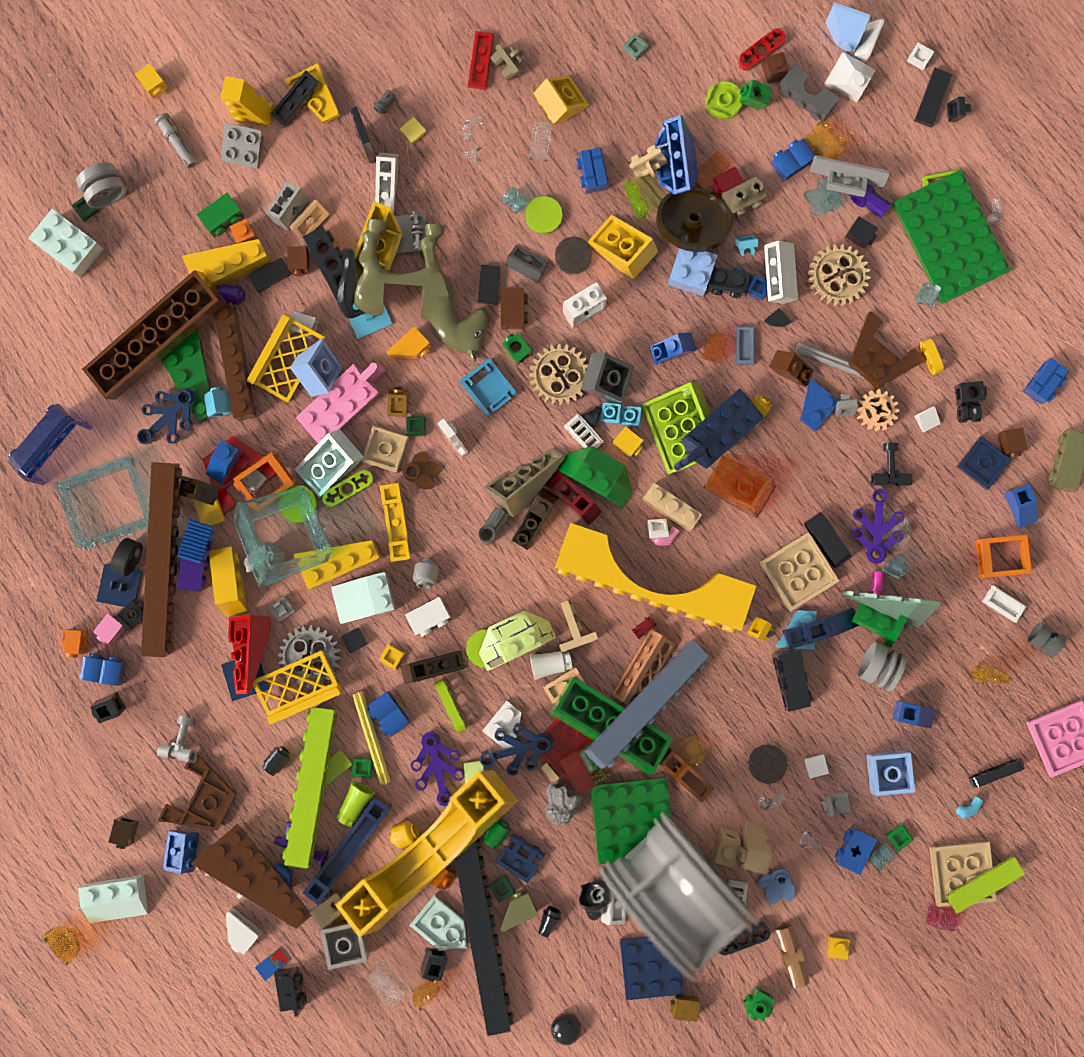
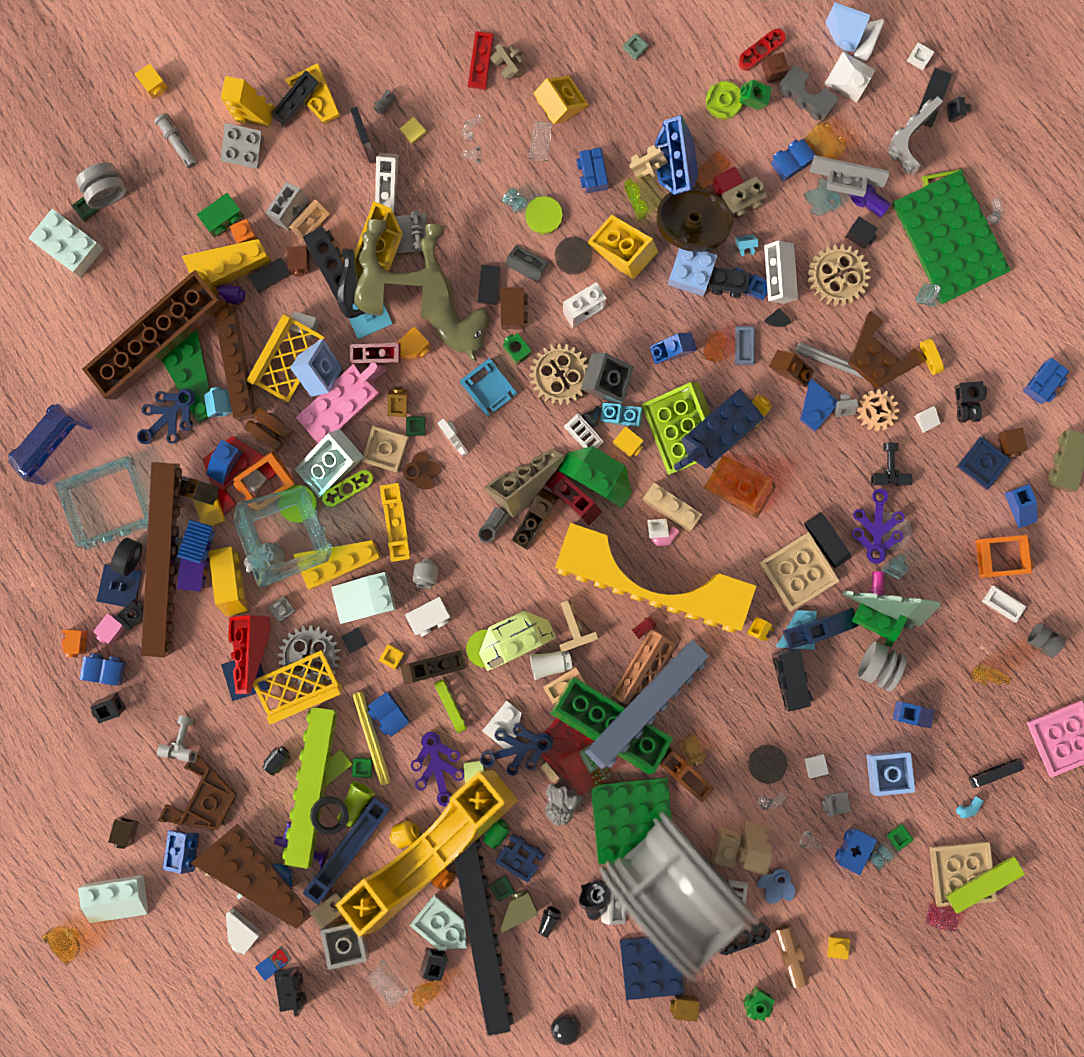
none -> reddish brown wheel [243,407,294,453]
none -> black tyre [310,796,349,835]
none -> slope [350,343,401,365]
none -> light grey bracket [887,96,943,175]

